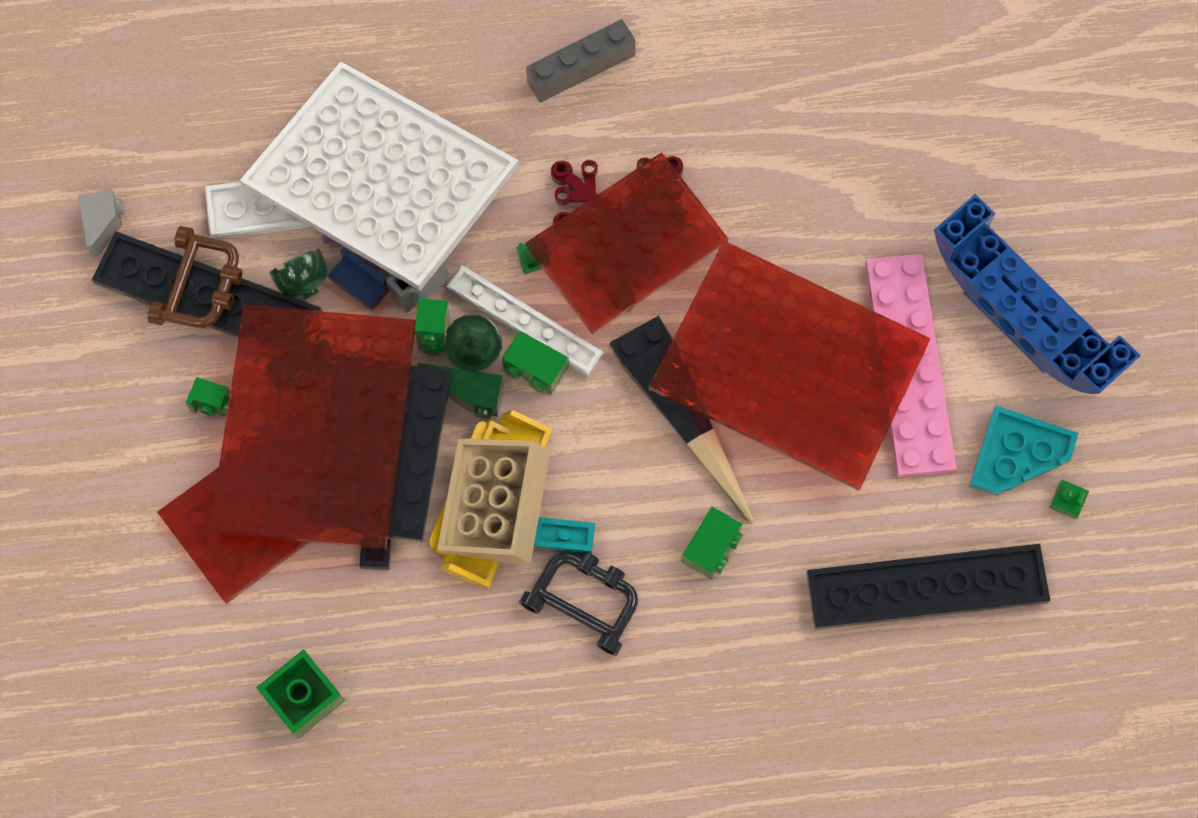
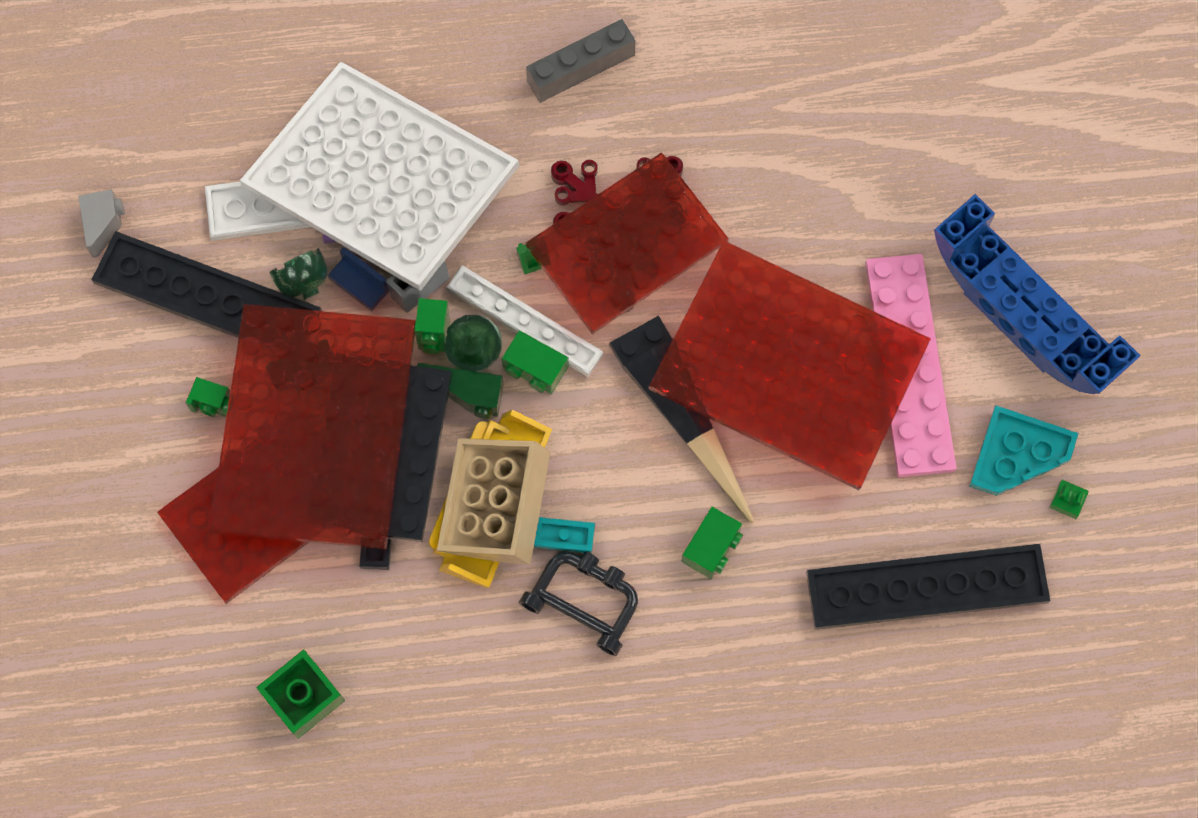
reddish brown bar [148,226,243,328] -> none

